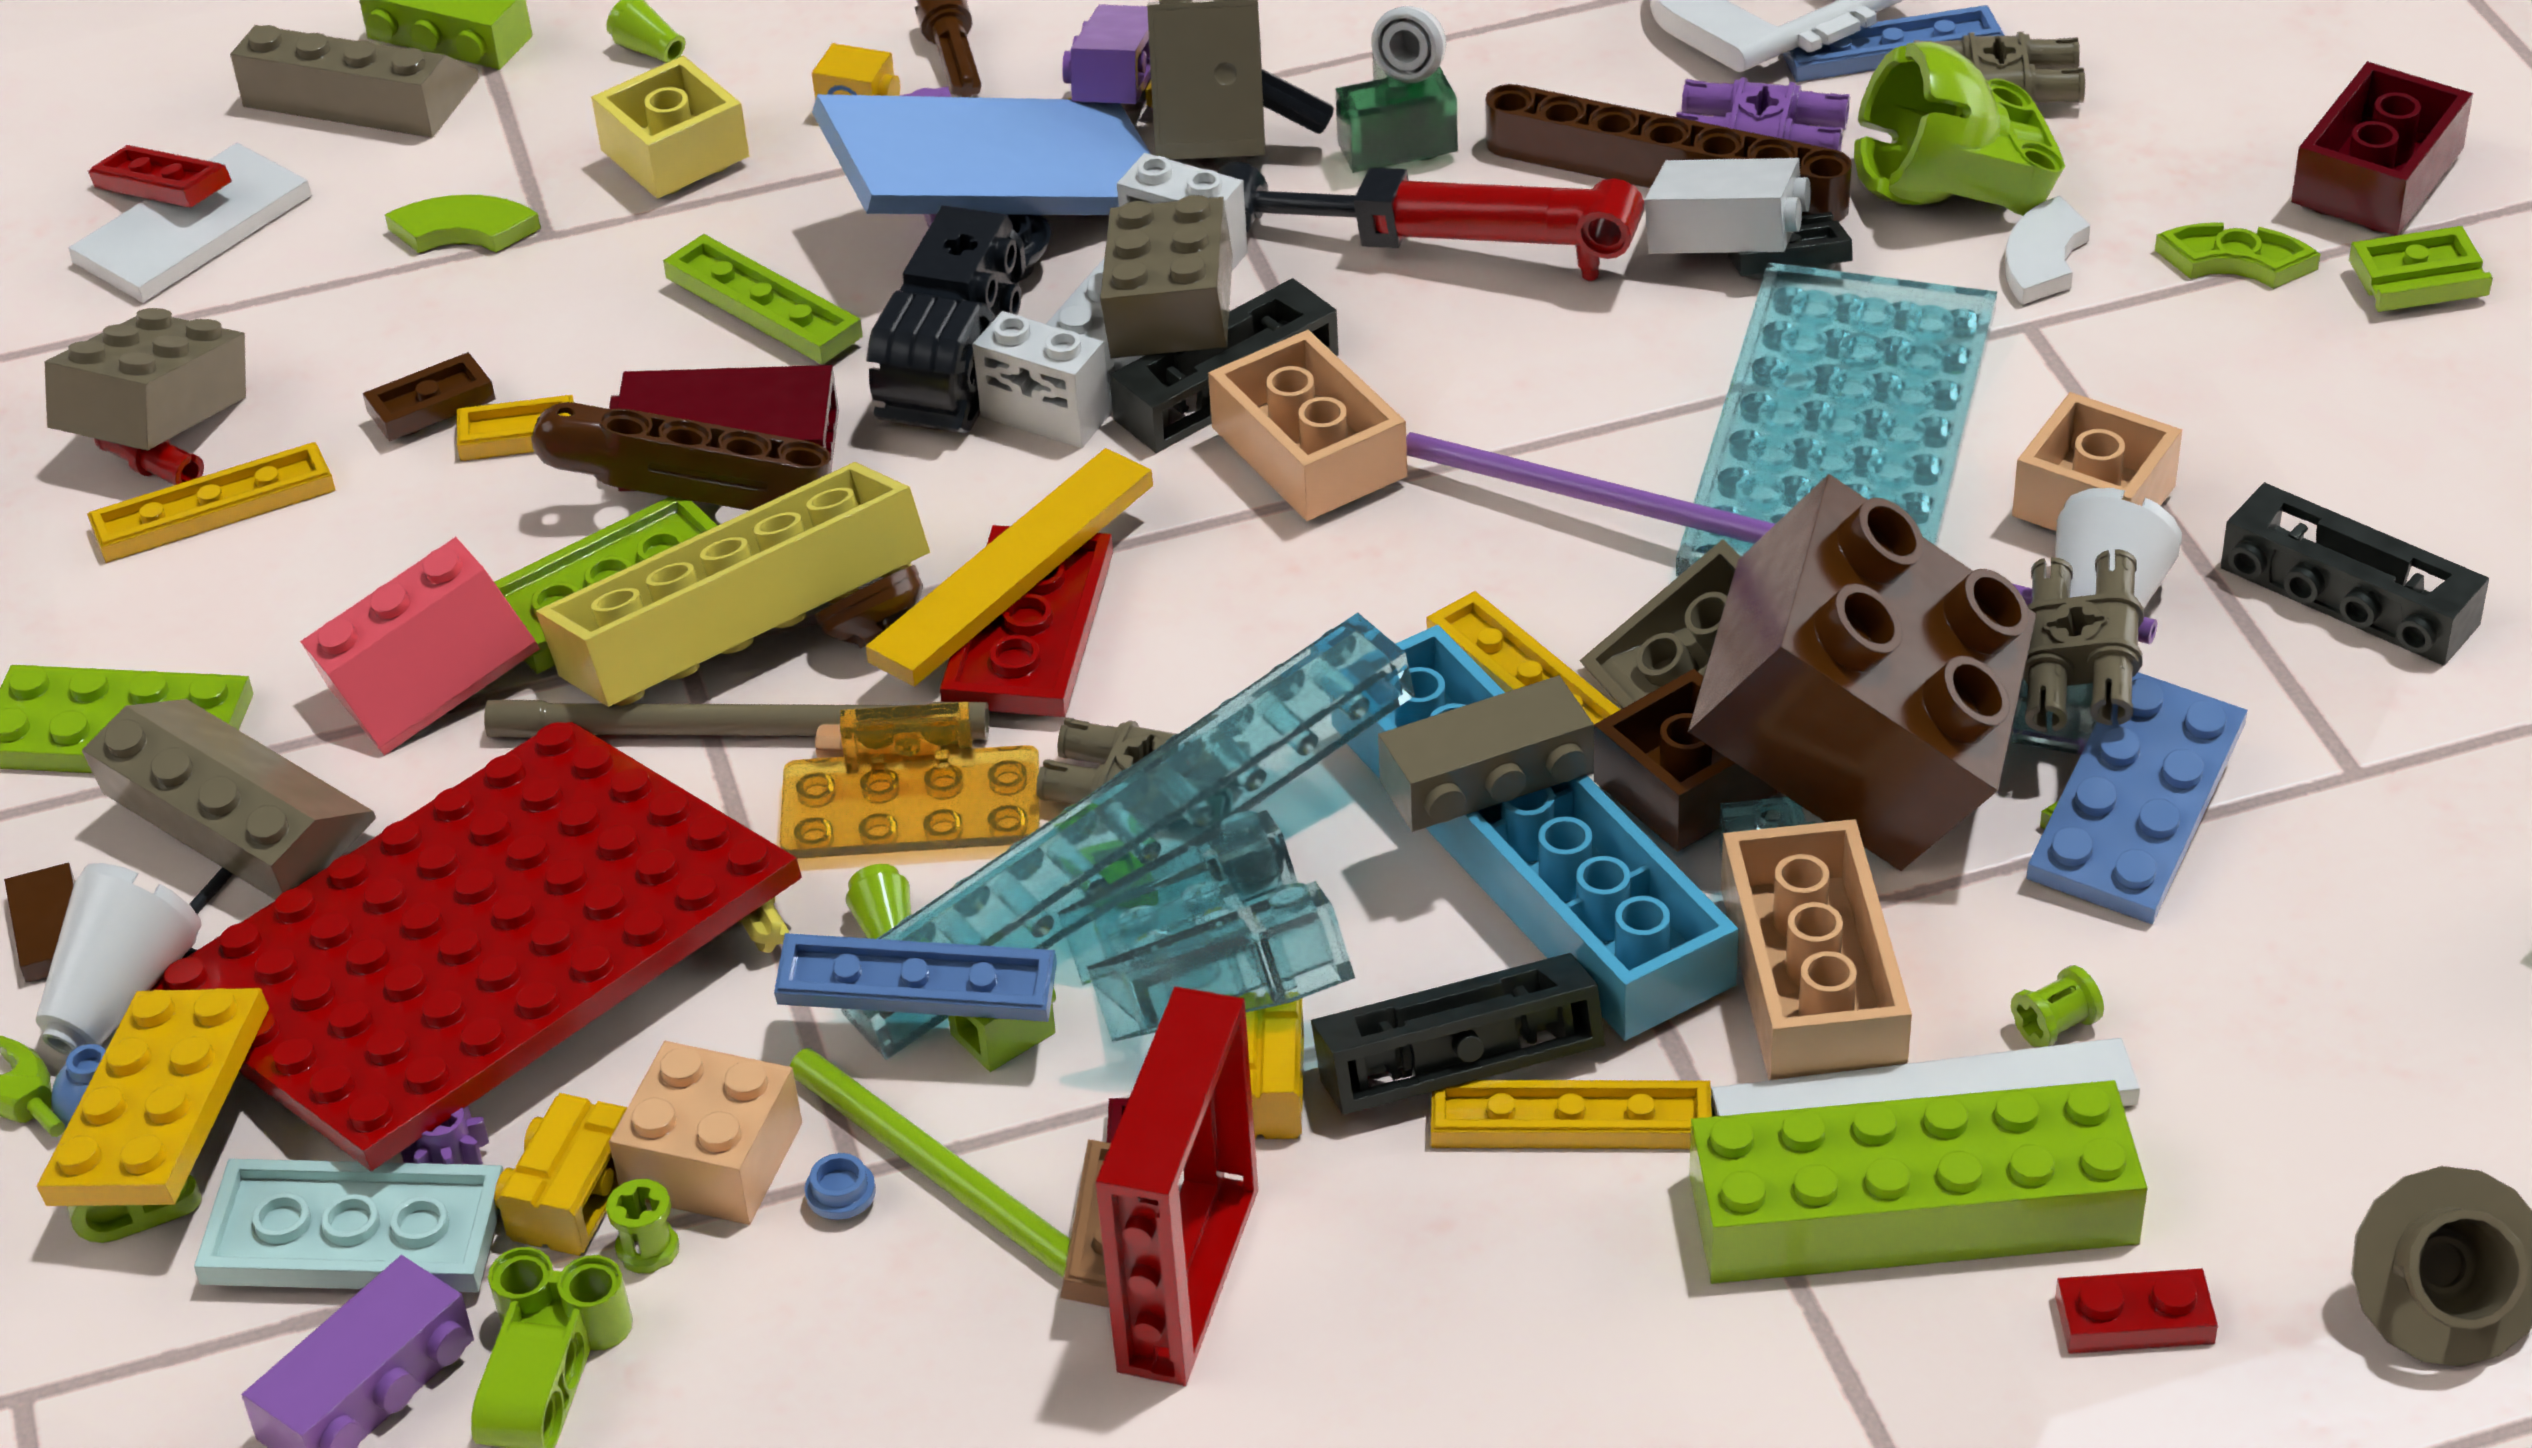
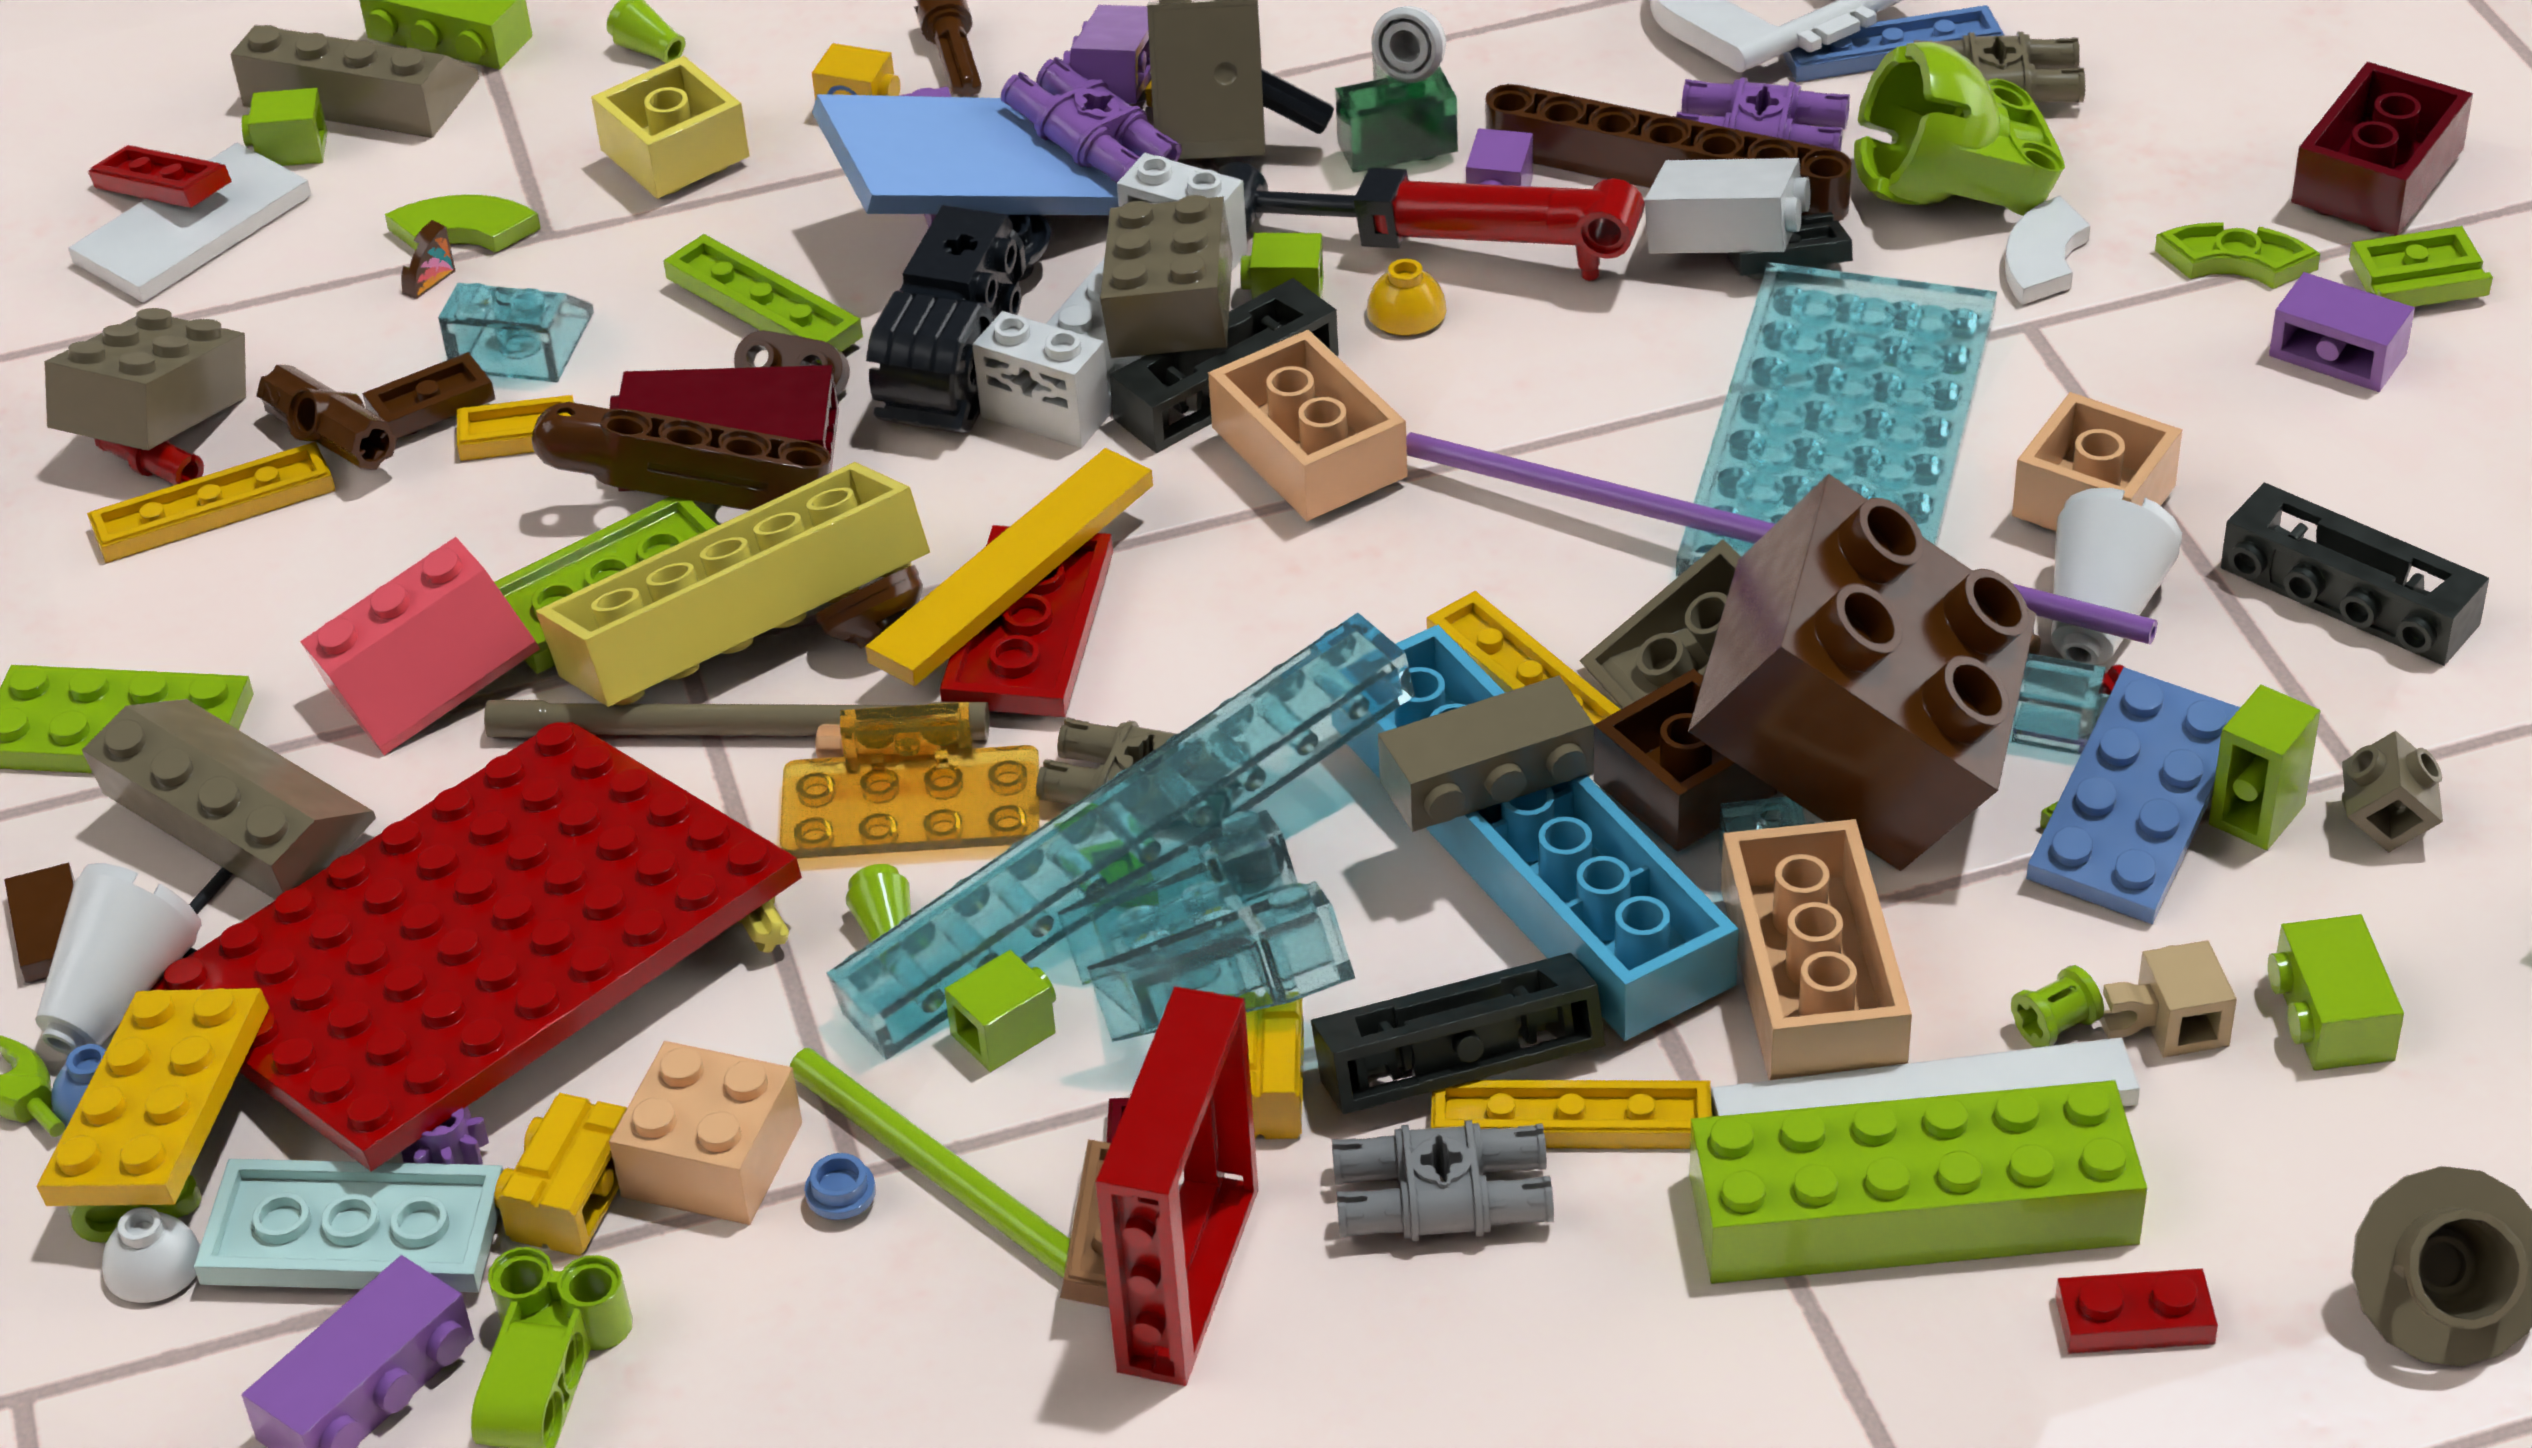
lime bush [606,1179,680,1273] -> none
medium blue tile [774,933,1057,1022] -> none
dark tan pin [2023,549,2144,732] -> none
none -> white brick [102,1207,201,1303]
none -> lime brick [241,88,328,166]
none -> reddish brown piece [256,364,398,470]
none -> reddish brown tile [401,220,456,299]
none -> clear light blue slope [438,283,594,383]
none -> reddish brown plate [734,330,850,396]
none -> medium lavender pin [1000,57,1182,183]
none -> lime brick [1240,233,1324,299]
none -> light grey pin [1332,1120,1554,1242]
none -> yellow brick [1367,258,1447,336]
none -> medium lavender brick [1466,128,1533,186]
none -> tan brick [2100,940,2237,1058]
none -> lime brick [2208,684,2321,851]
none -> lime brick [2267,914,2404,1071]
none -> medium lavender brick [2269,272,2415,392]
none -> dark tan brick [2342,730,2443,853]

